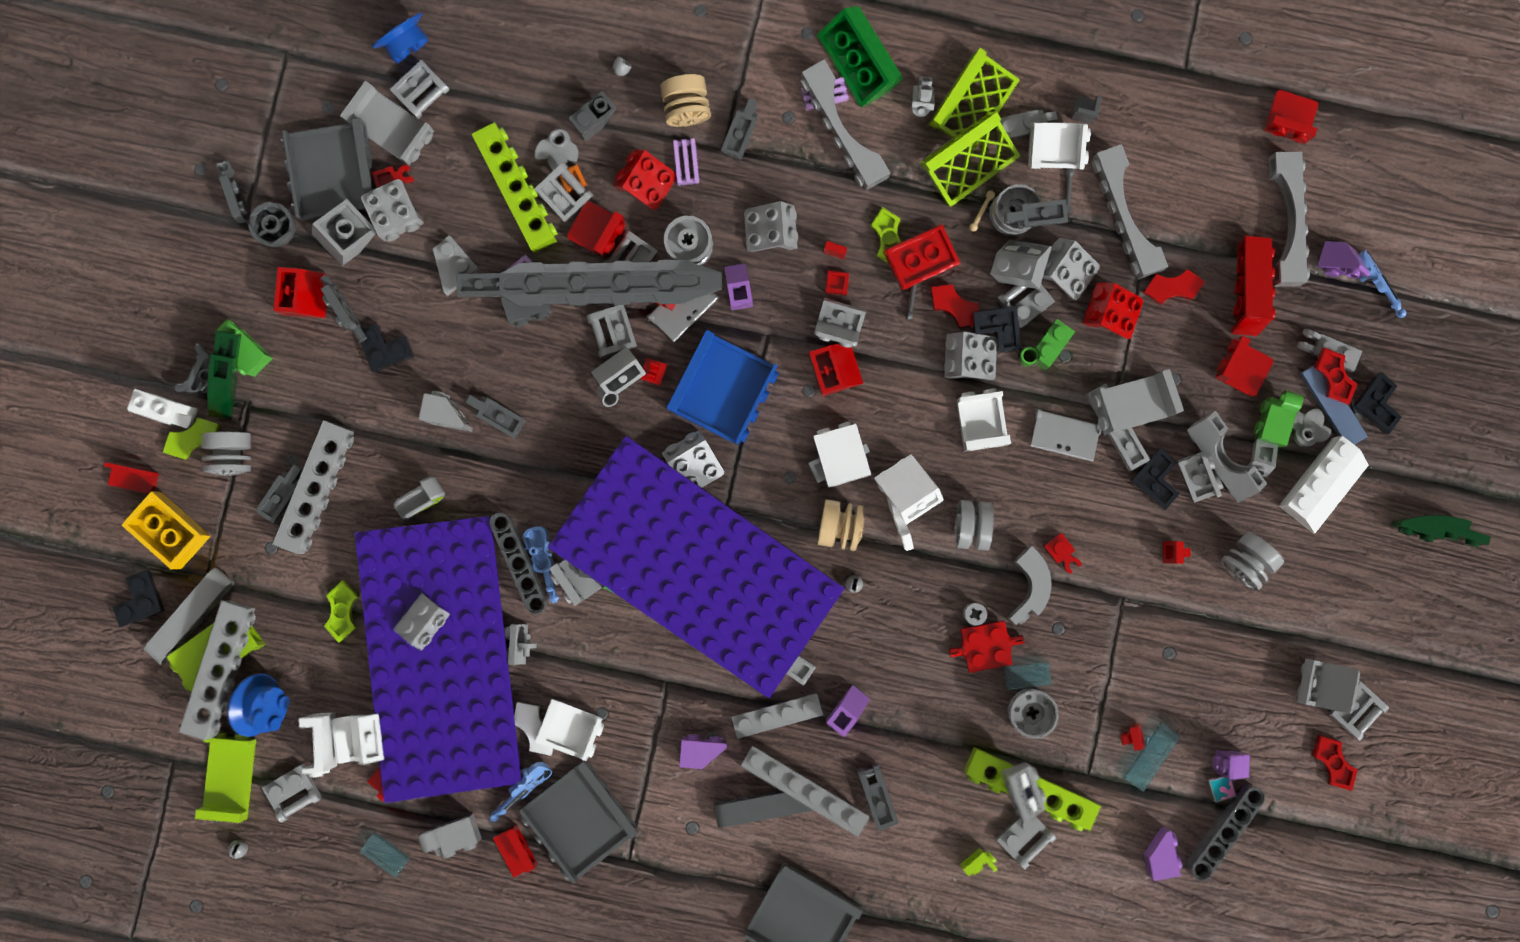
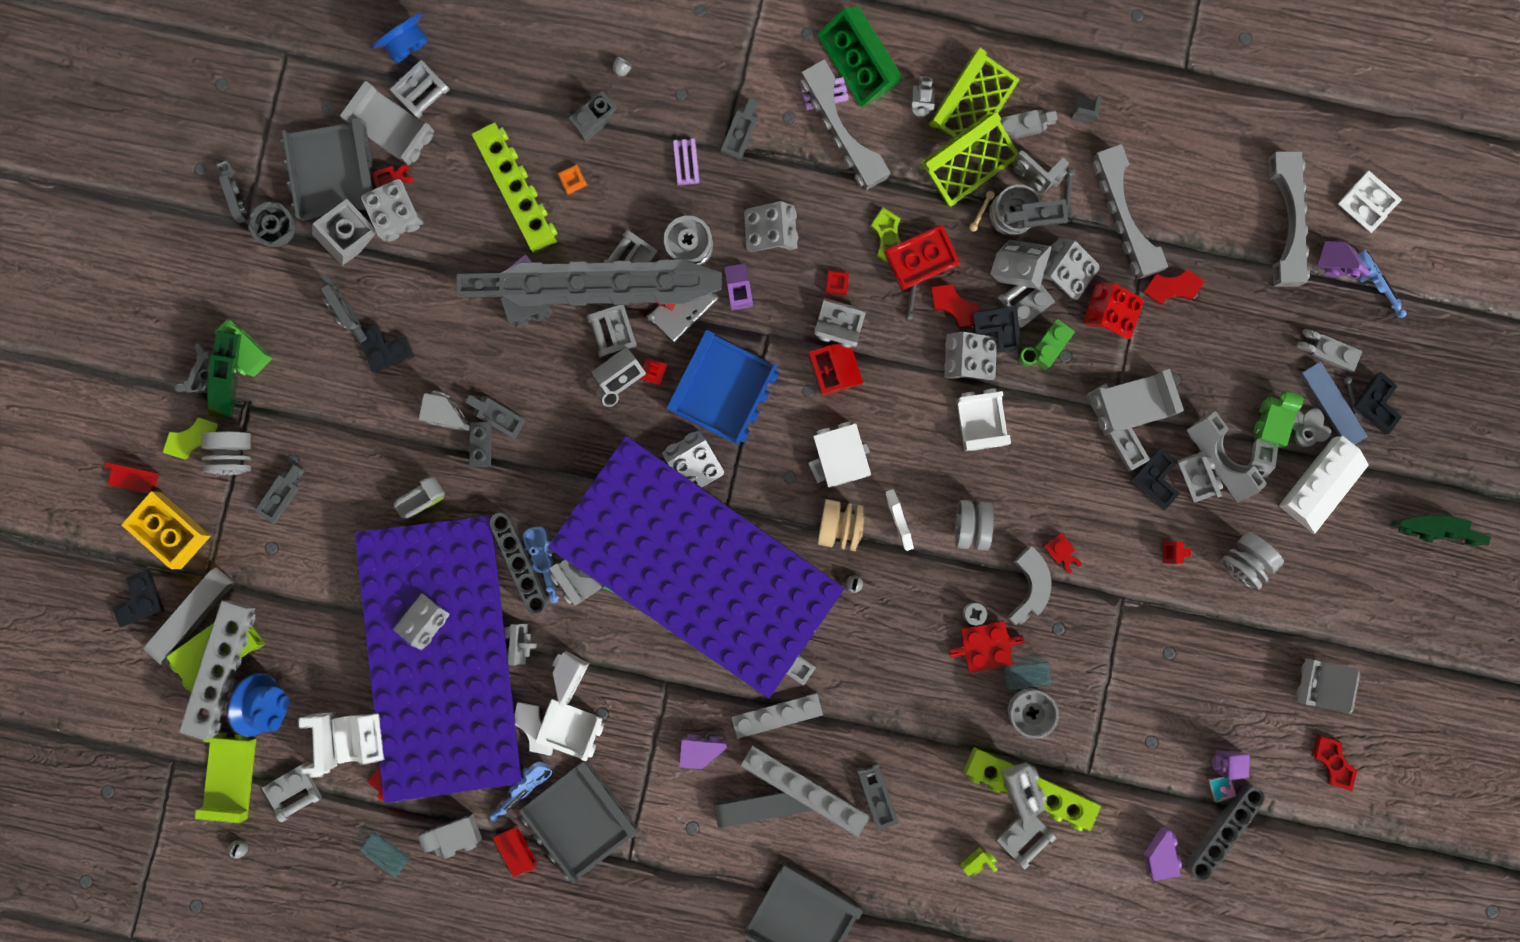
white panel [128,389,198,429] -> none
red slope [273,267,330,319] -> none
light grey brick [273,420,354,554] -> none
lime tile [324,580,359,643] -> none
light grey wing [433,235,479,296] -> none
light grey plate [535,129,579,171] -> none
light grey plate [535,162,594,222] -> none
red bracket [567,201,626,259] -> none
red bracket [613,149,677,210] -> none
tan wheel [660,74,711,127] -> none
red tile [823,241,848,260] -> none
medium lavender slope [825,685,870,737] -> none
white panel [874,454,943,525] -> none
white panel [1028,122,1091,169] -> none
light grey door [1030,409,1101,462] -> none
red tile [1120,723,1145,751] -> none
clear light blue tile [1123,723,1181,792] -> none
red bracket [1215,336,1273,397] -> none
red wedge [1231,236,1276,336] -> none
red bracket [1264,90,1318,144] -> none
red tile [1313,348,1358,405] -> none
light grey plate [1328,681,1389,741] -> none
none -> dark grey hinge [469,422,491,467]
none -> white slope [552,651,590,707]
none -> light grey bracket [1012,150,1069,194]
none -> white slope [1338,171,1402,233]

